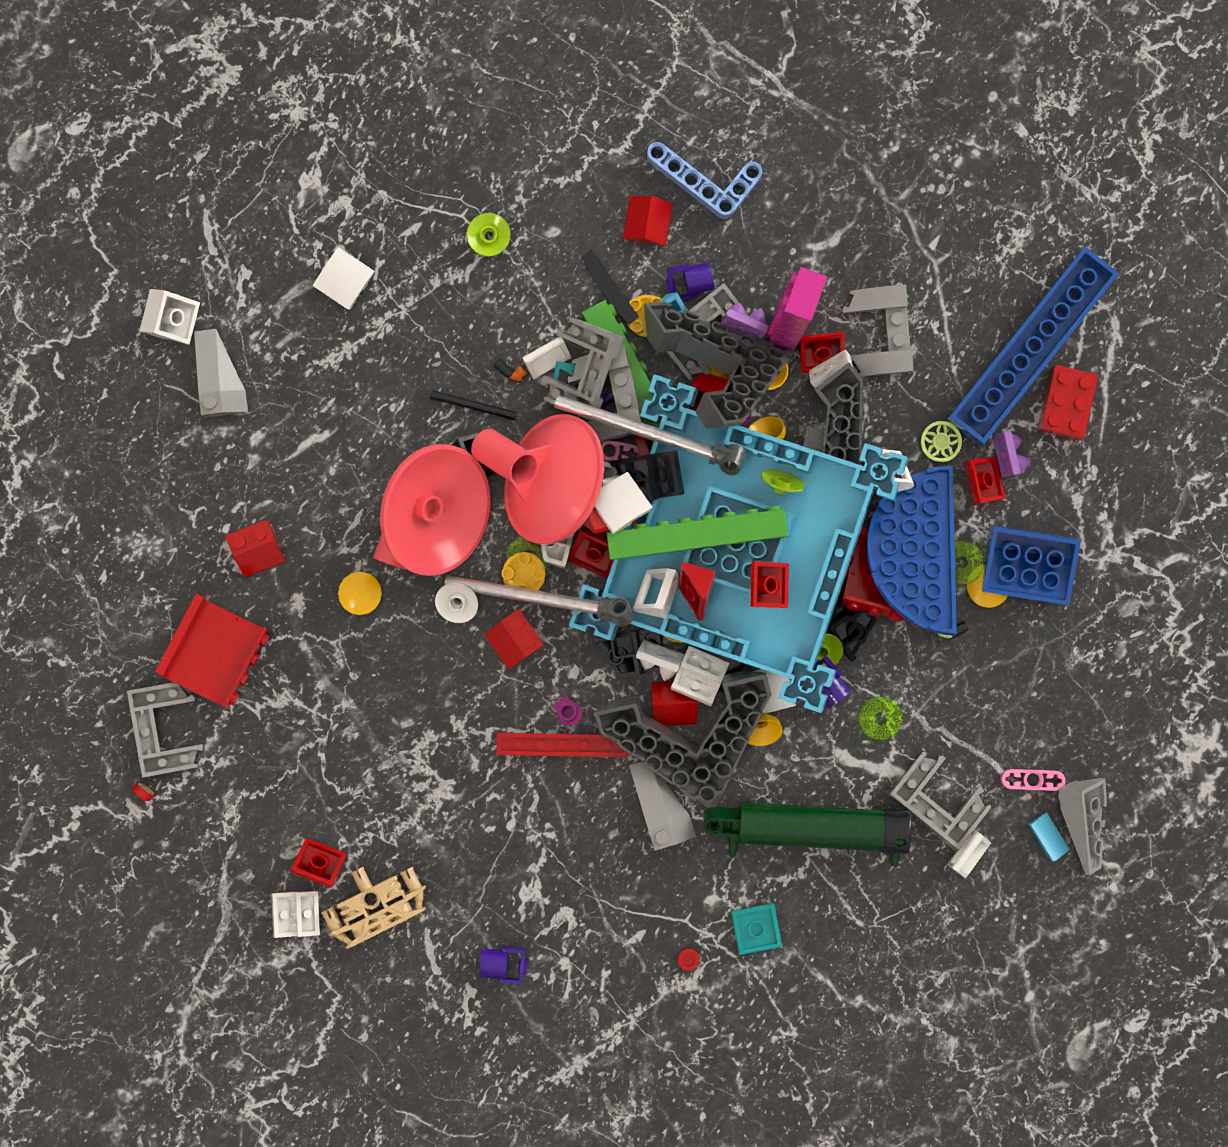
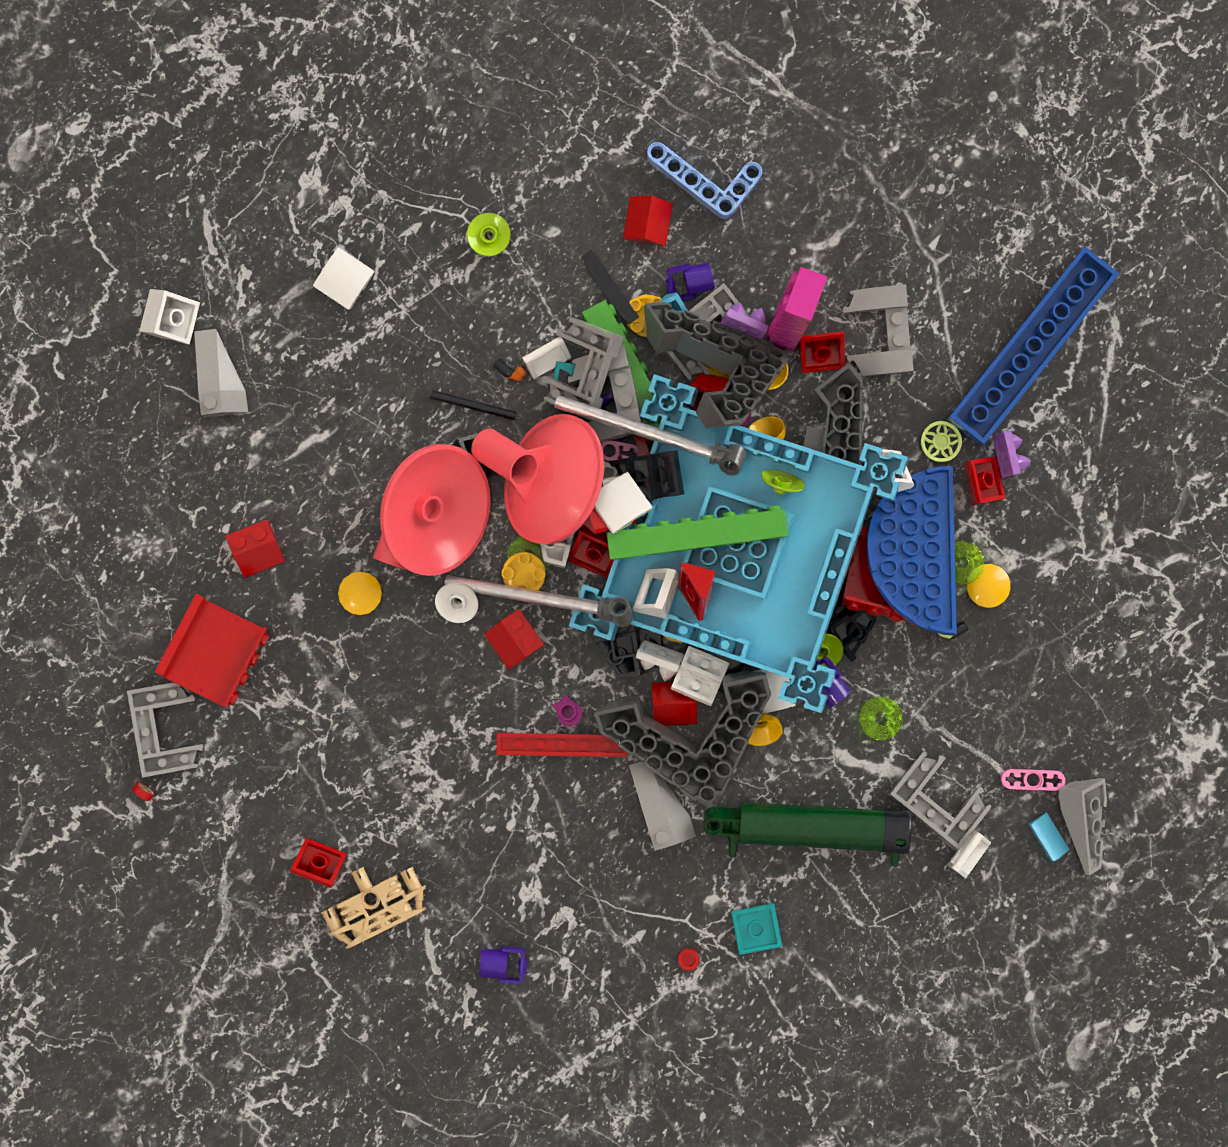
white slope [271,891,320,938] -> none
red slope [750,561,789,608] -> none
white tile [809,349,853,388] -> none
blue slope [982,524,1081,605] -> none
red brick [1037,365,1098,441] -> none

